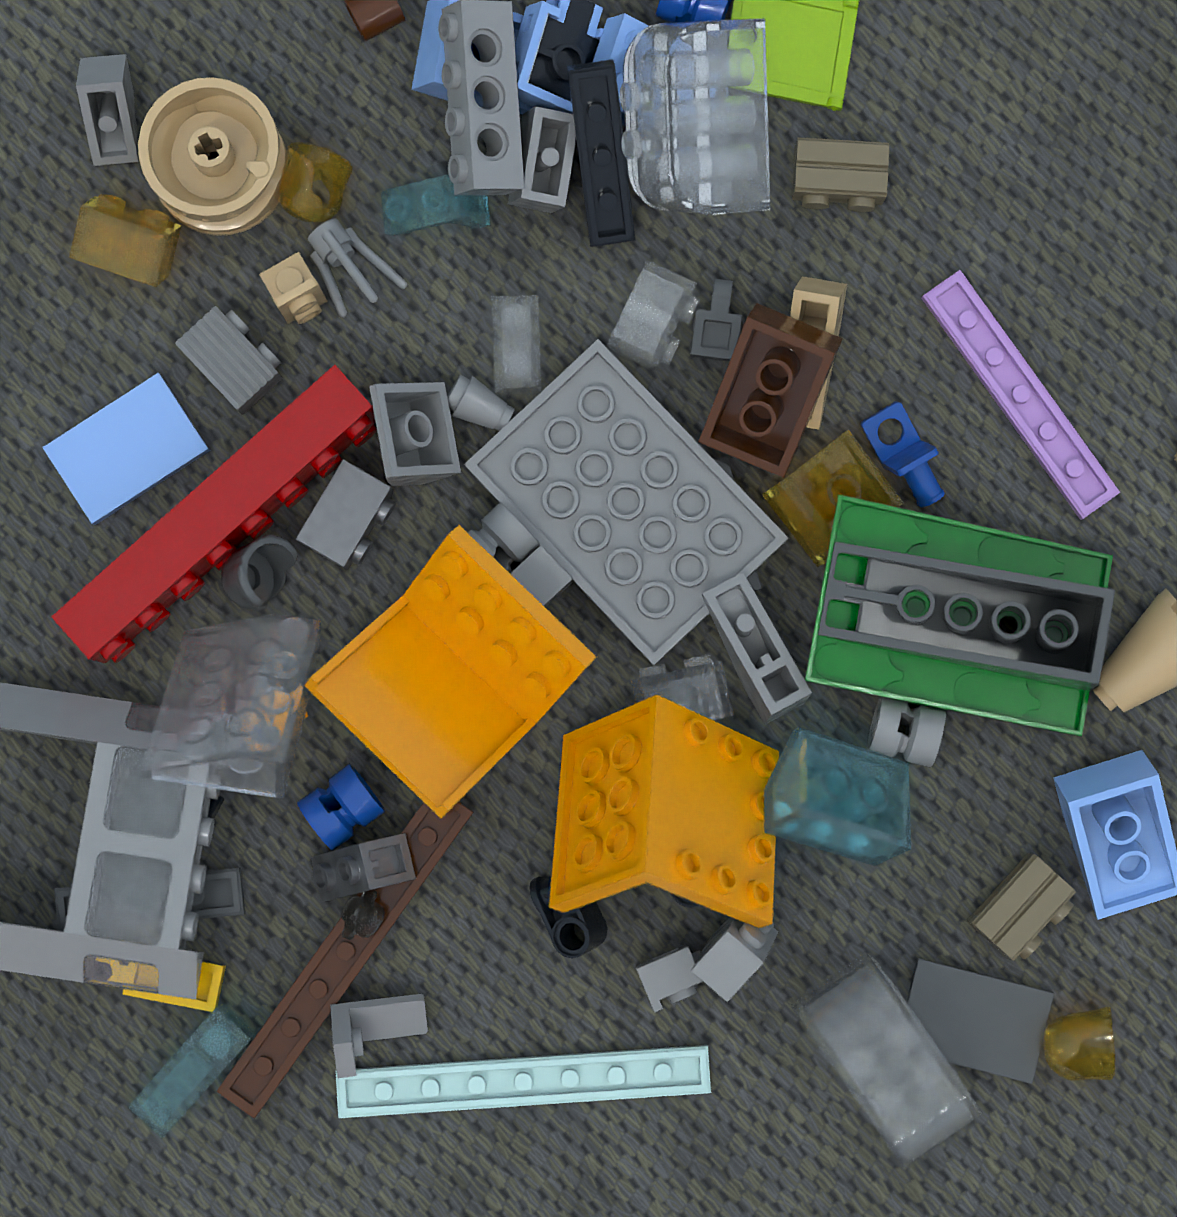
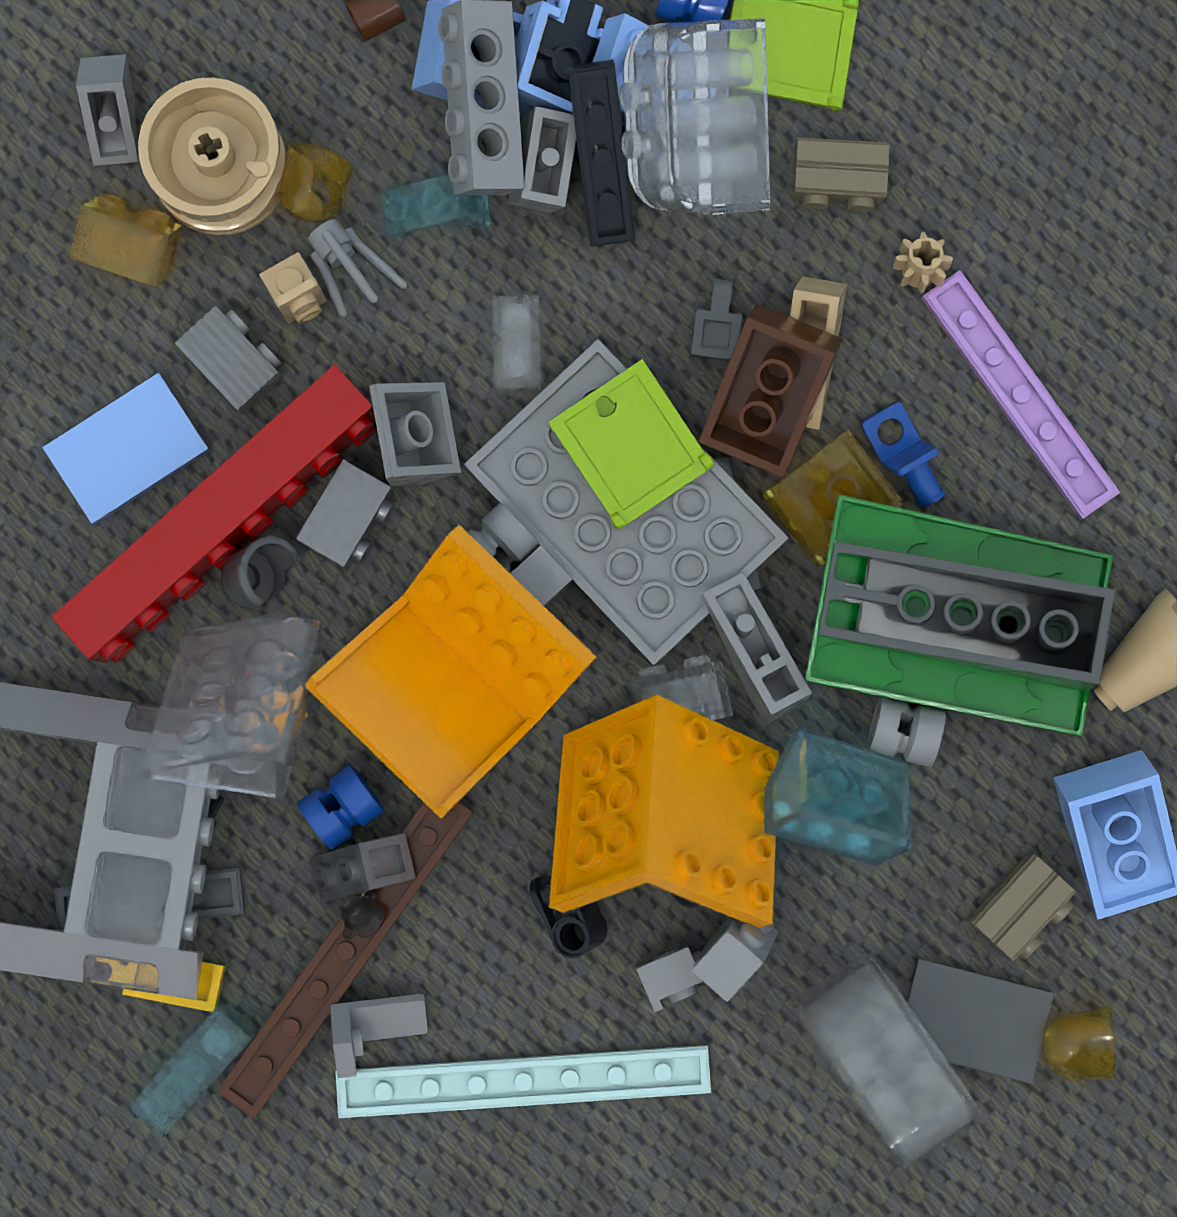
light grey cone [447,374,515,431] -> none
clear brick [607,260,700,373] -> none
none -> lime container [547,359,715,530]
none -> tan gear [893,232,953,294]

